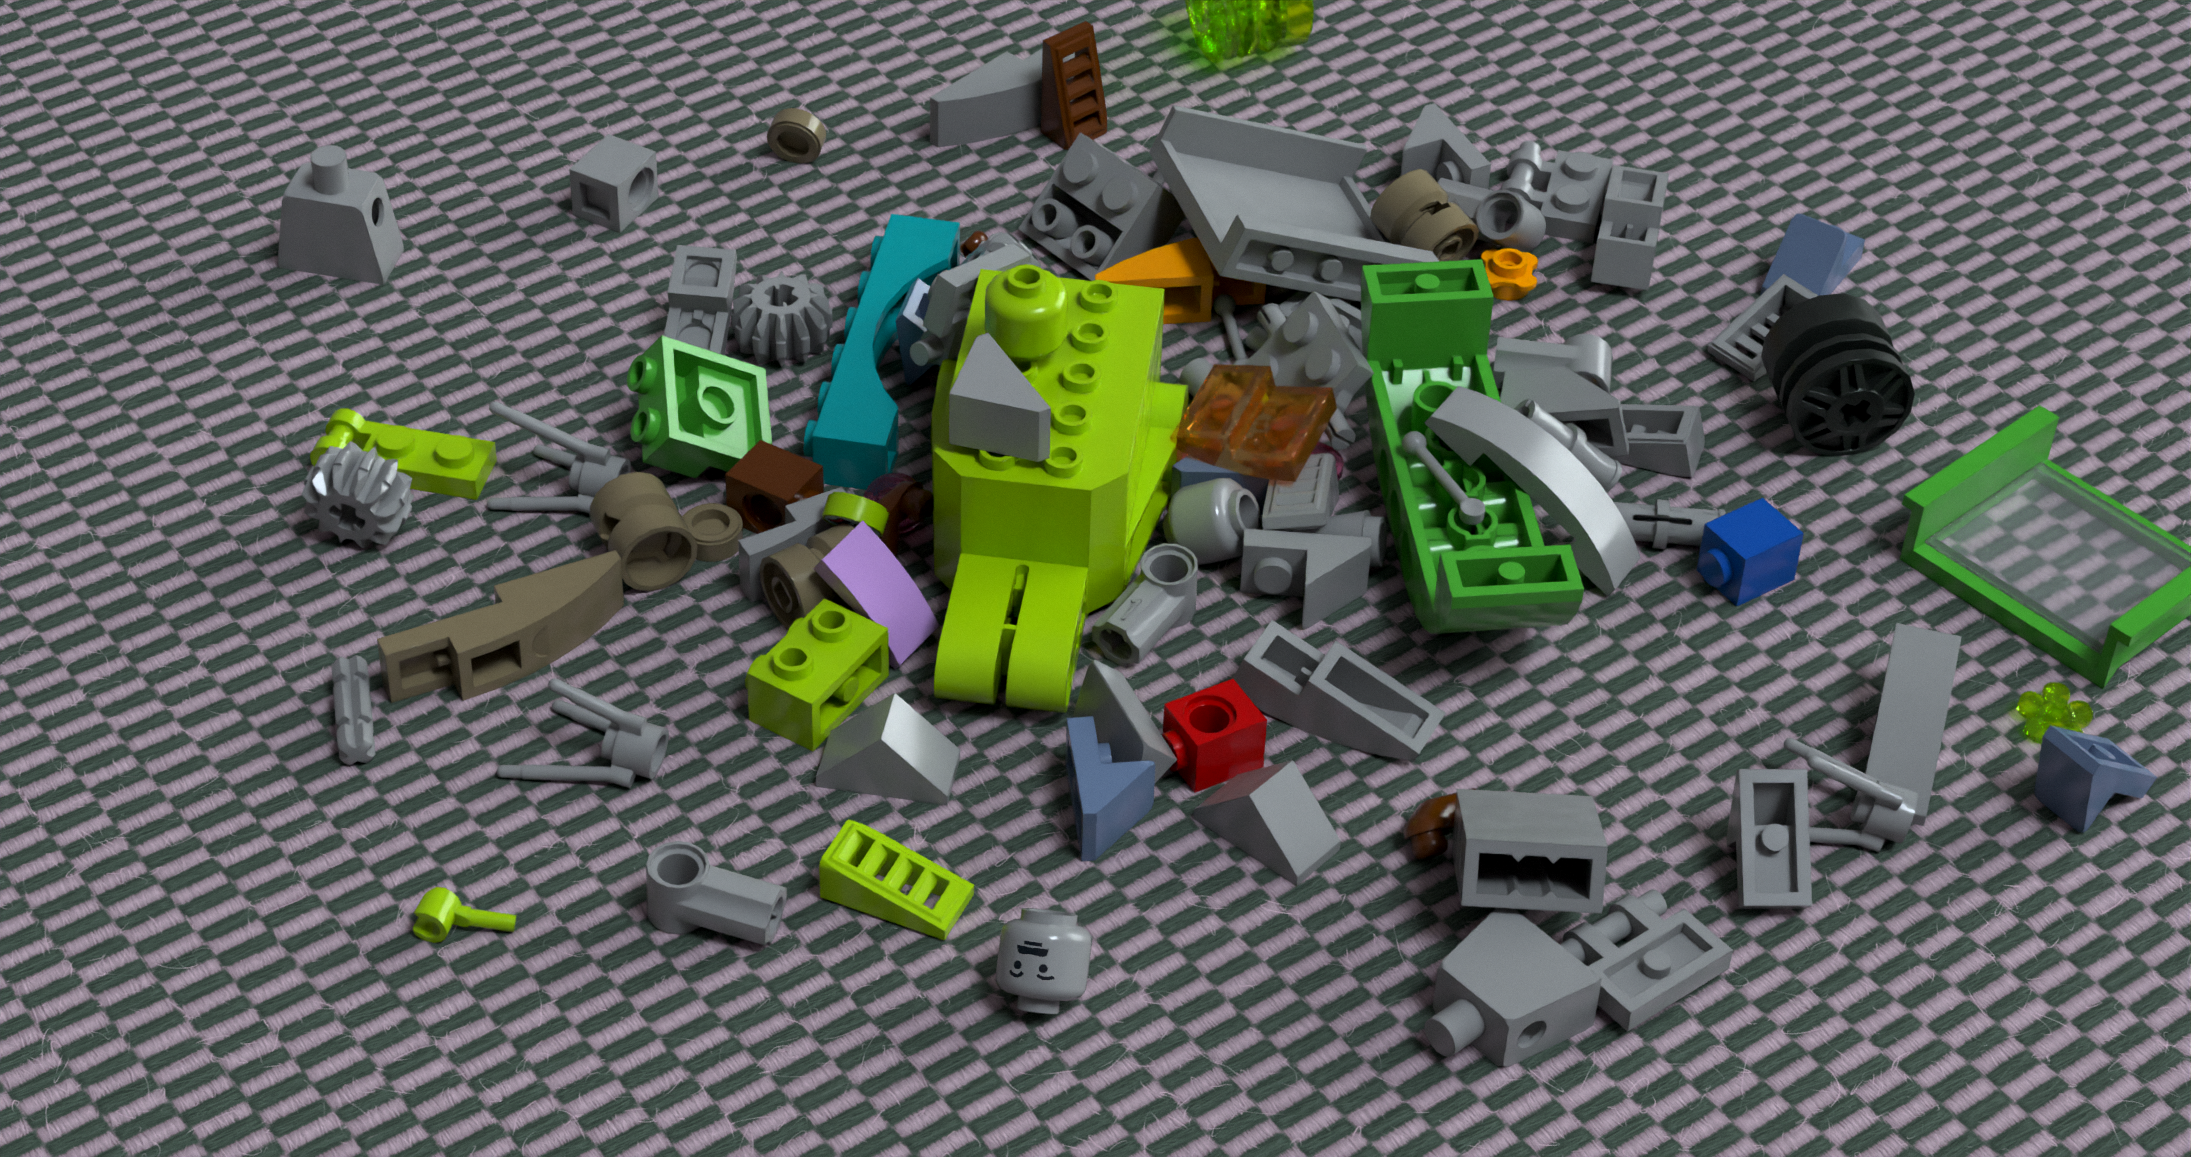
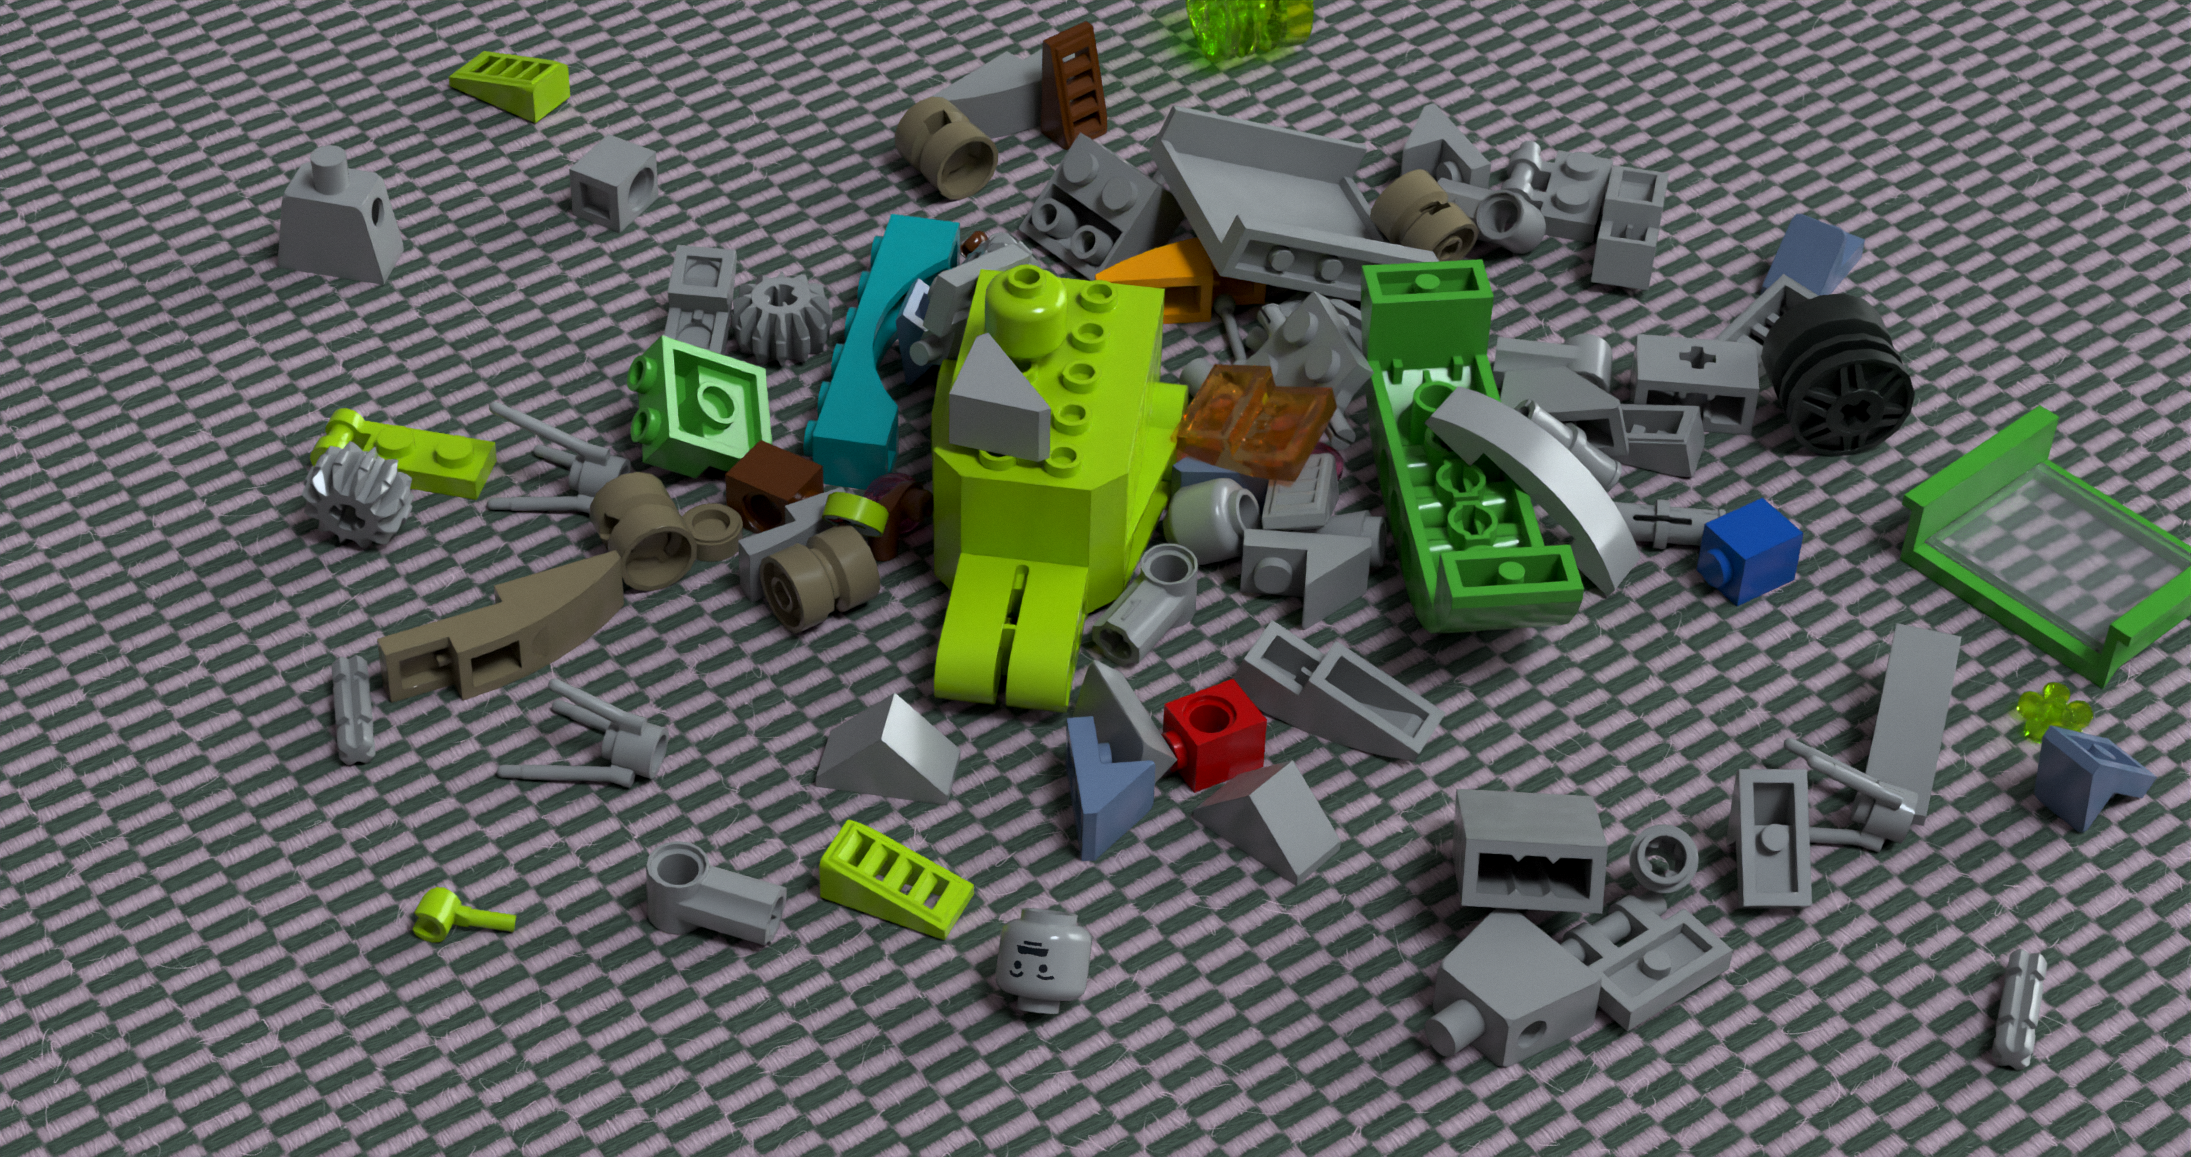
lime brick [745,598,889,751] -> none
dark tan tile [767,108,826,163] -> none
lavender slope [813,520,940,670] -> none
light grey hinge [1402,431,1485,525] -> none
reddish brown arm [1403,788,1476,860] -> none
light orange plate [1481,248,1538,301] -> none
none -> lime slope [449,51,570,123]
none -> dark tan wheel [895,97,998,200]
none -> light grey cone [1629,824,1699,893]
none -> light grey brick [1630,334,1759,435]
none -> light grey axle [1991,949,2047,1070]

